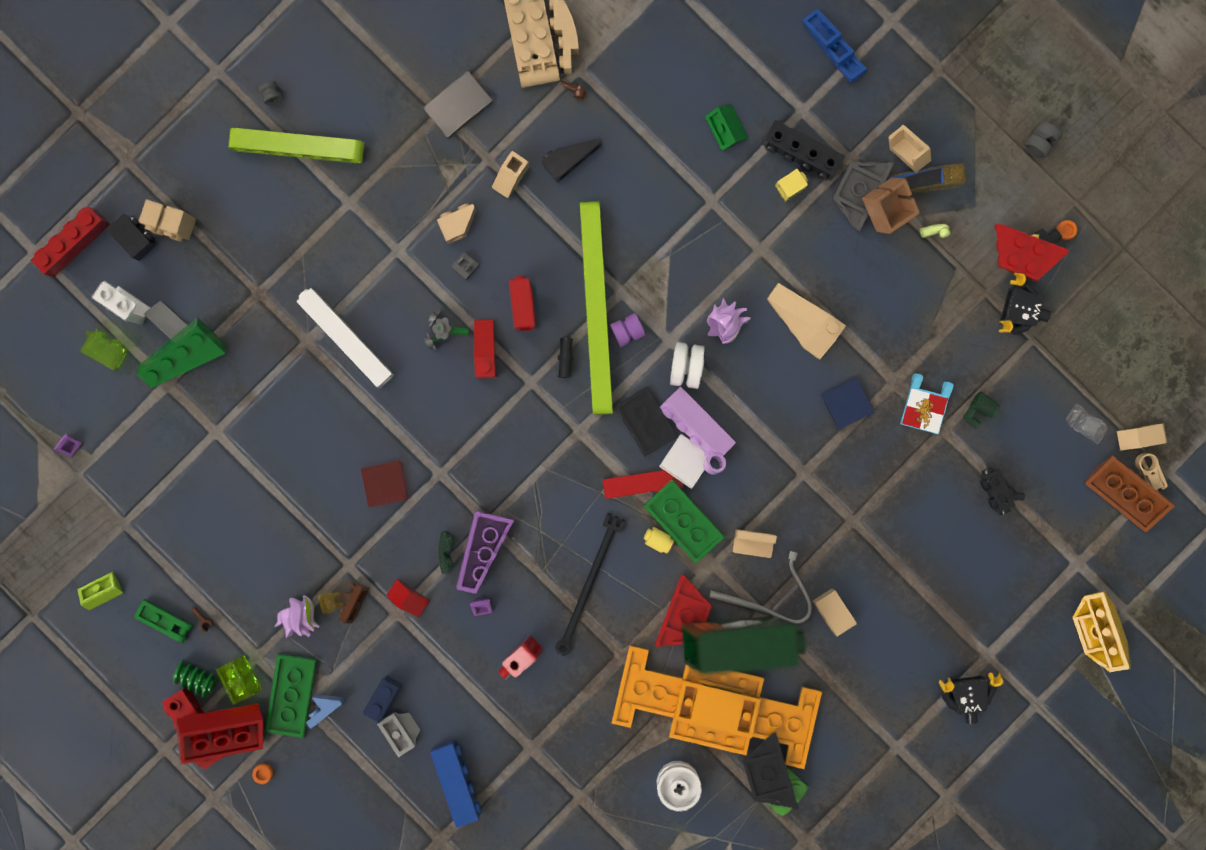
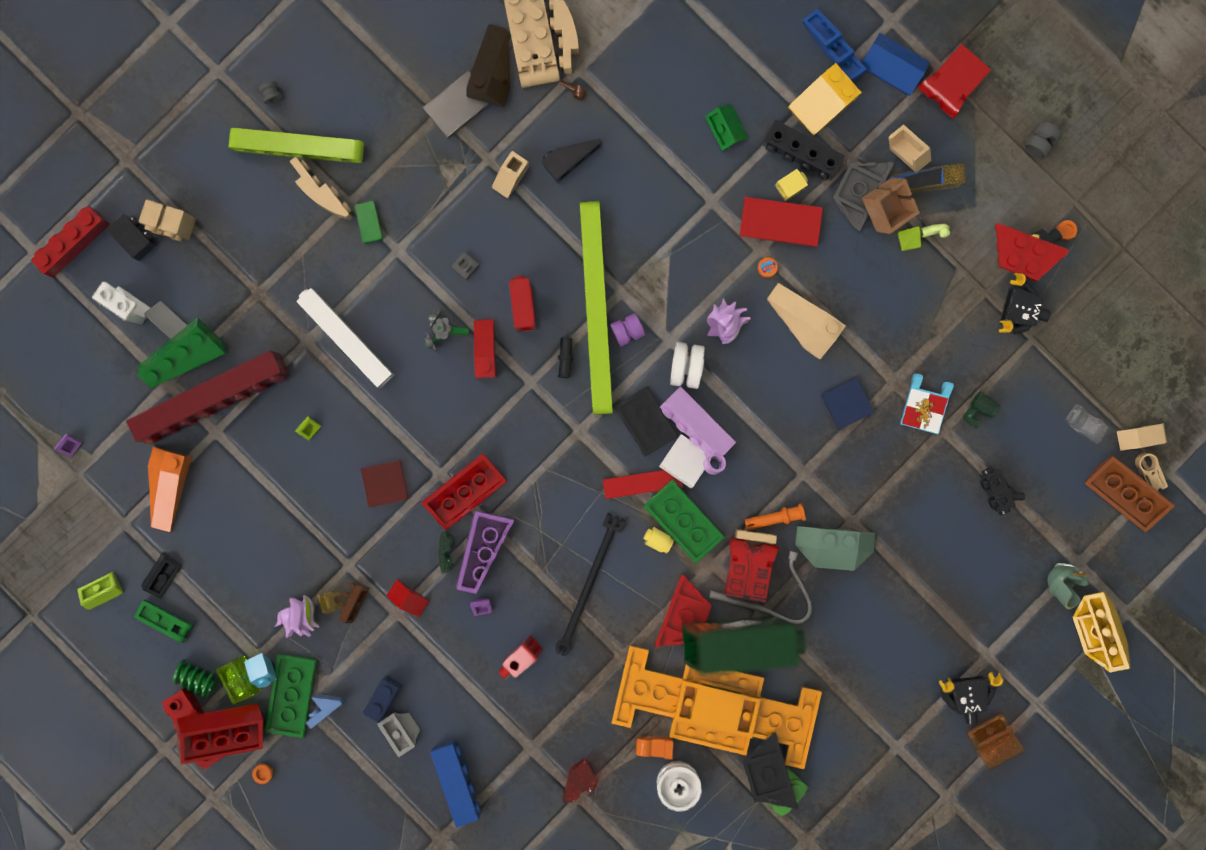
clear neon green bracket [80,329,128,371] -> none
reddish brown hand [191,607,214,632] -> none
tan slope [437,203,476,244] -> none
tan panel [813,589,857,636] -> none
none -> dark red brick [126,350,290,444]
none -> black slope [141,553,182,598]
none -> orange wedge [148,446,192,532]
none -> medium azure brick [244,653,277,688]
none -> tan slope [290,157,353,220]
none -> lime slope [295,416,322,441]
none -> green tile [354,201,383,244]
none -> red slope [421,453,507,530]
none -> dark brown wedge [466,24,510,108]
none -> clear red slope [563,758,599,803]
none -> orange leg [636,736,673,759]
none -> red piece [724,537,779,603]
none -> red tile [739,197,823,247]
none -> orange pin [745,503,806,531]
none -> orange tile [758,258,778,278]
none -> yellow slope [788,63,862,136]
none -> sand green wedge [795,526,875,571]
none -> blue slope [862,33,930,96]
none -> lime slope [897,226,921,251]
none -> red piece [917,44,991,119]
none -> clear orange brick [967,713,1024,771]
none -> sand green helmet [1047,563,1089,609]

